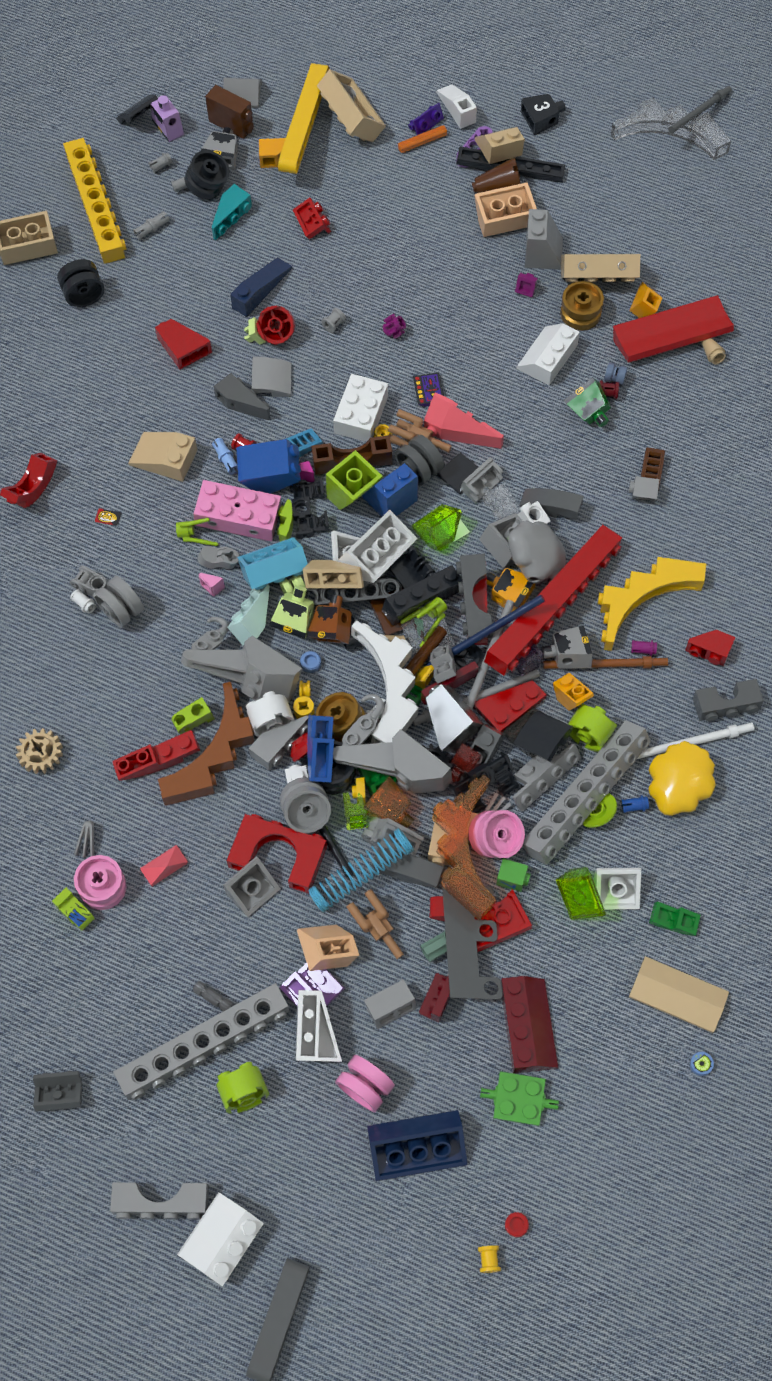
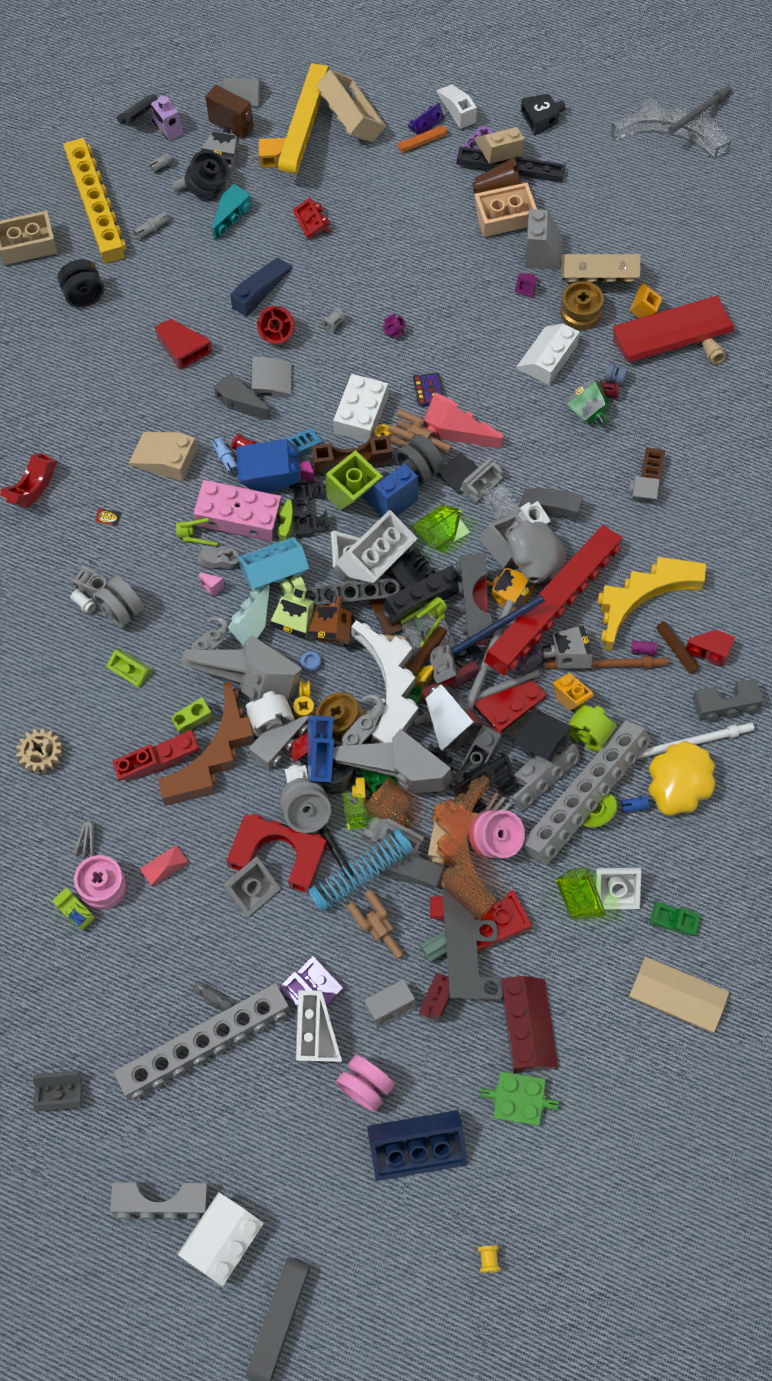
lime brick [216,1062,269,1114] -> none
yellowish green tile [244,317,266,345] -> none
light nougat slope [297,925,359,971] -> none
tan slope [303,560,364,588] -> none
clear red plate [451,743,482,782] -> none
bright green brick [496,858,531,892] -> none
red tile [505,1212,529,1238] -> none
tile [690,1052,714,1076] -> none
none -> lime slope [106,649,153,688]
none -> reddish brown axle [657,621,699,674]

